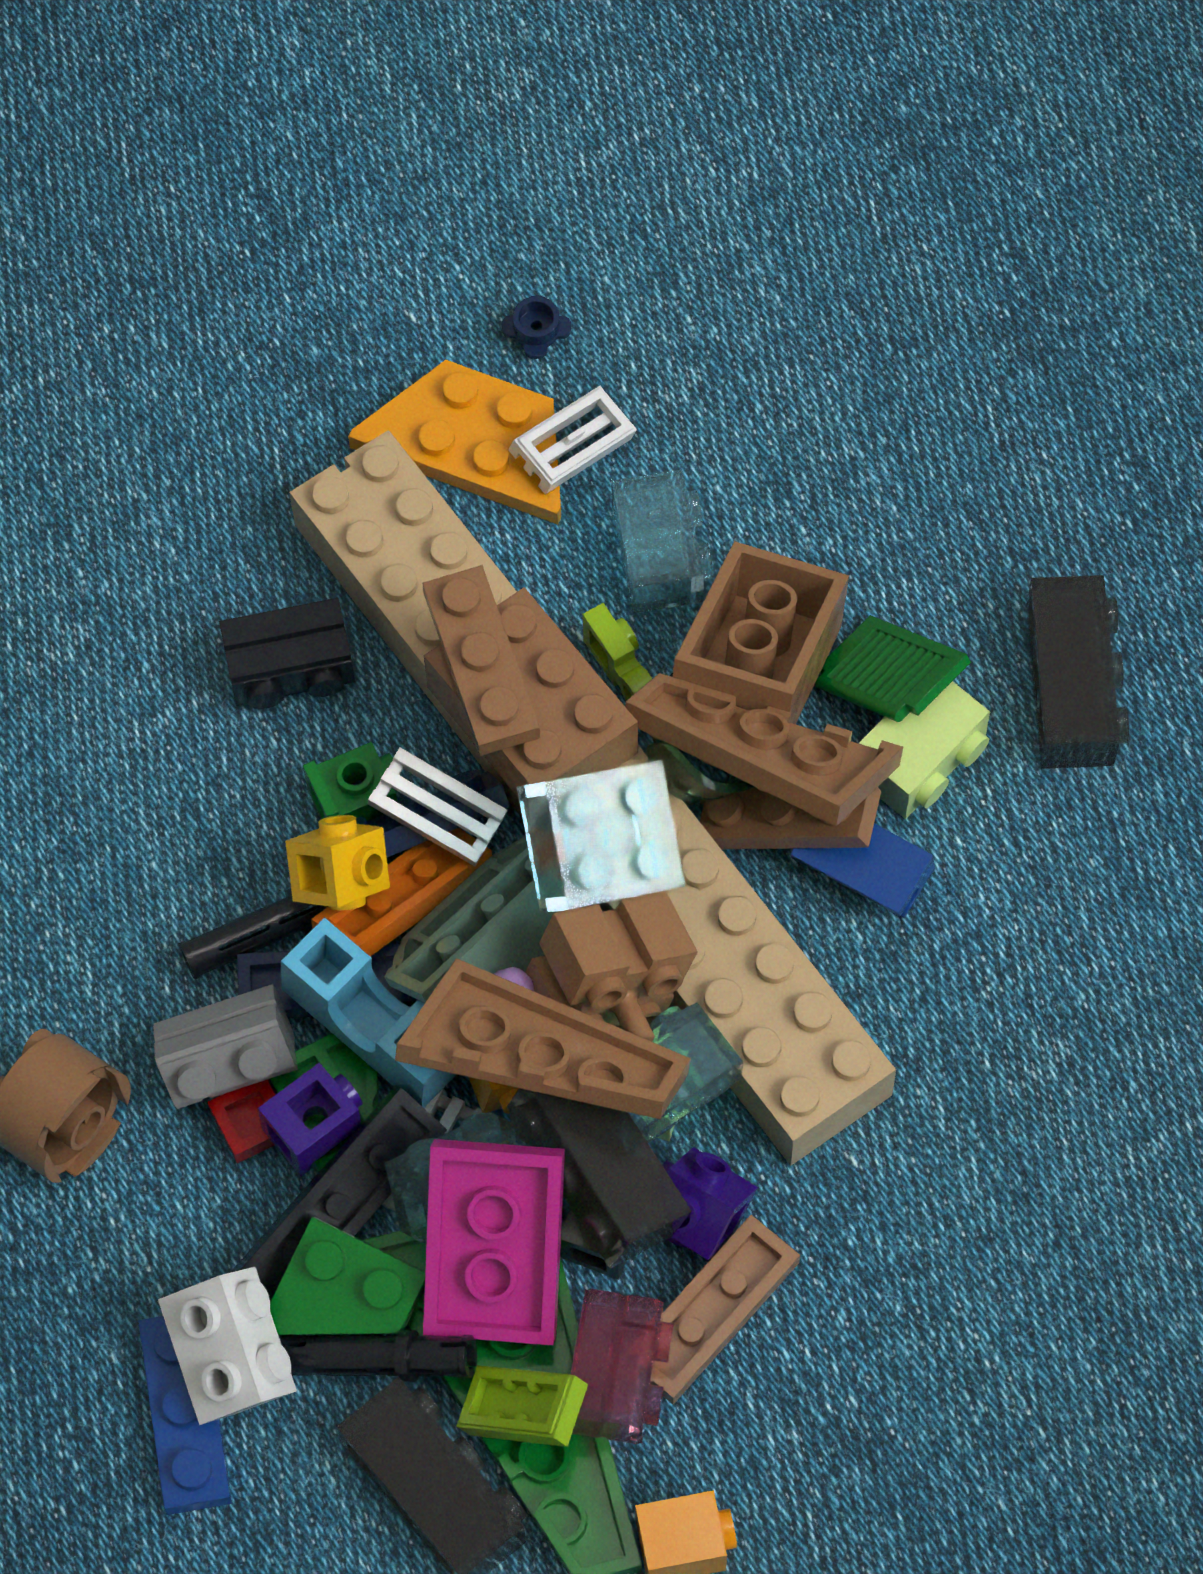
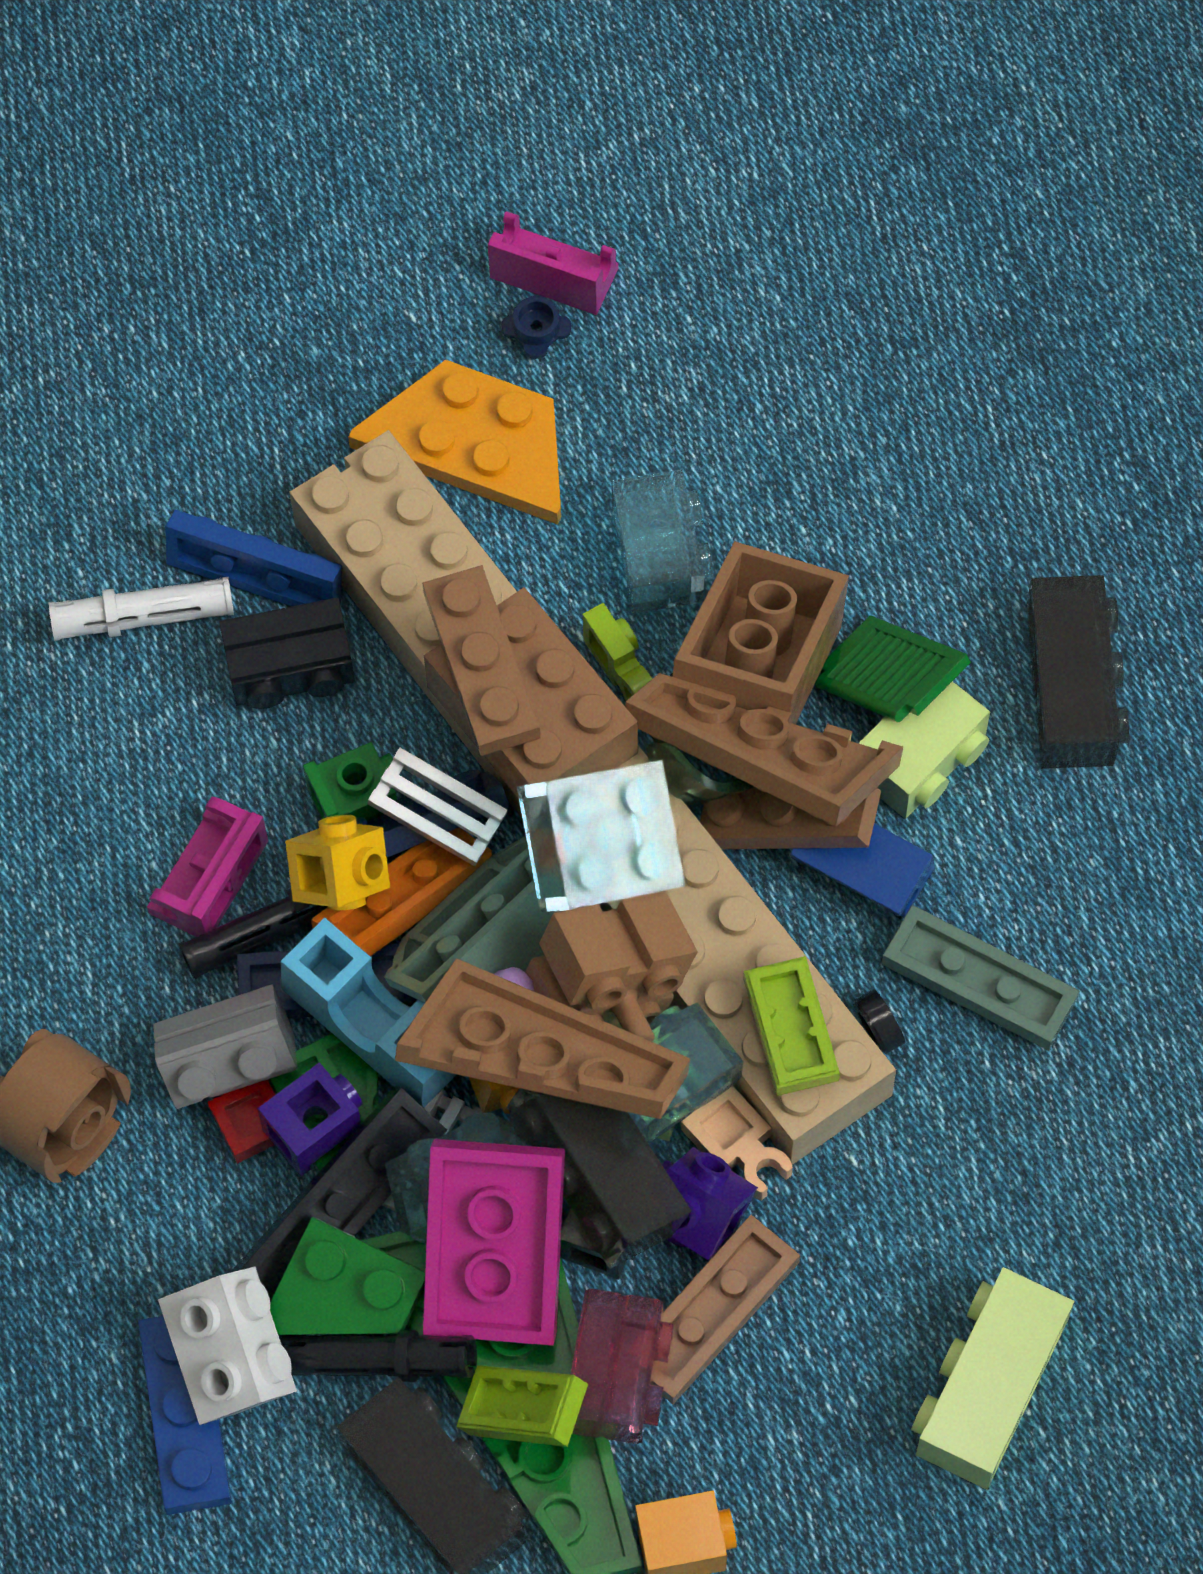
white tile [508,386,637,494] -> none
none -> white pin [49,577,234,641]
none -> dark pink hinge [147,797,268,937]
none -> blue plate [165,509,342,606]
none -> dark pink hinge [488,211,619,315]
none -> light nougat plate [681,1082,793,1201]
none -> lime plate [743,956,840,1096]
none -> black tile [853,988,906,1054]
none -> sand green plate [882,905,1080,1051]
none -> yellowish green brick [911,1267,1074,1490]

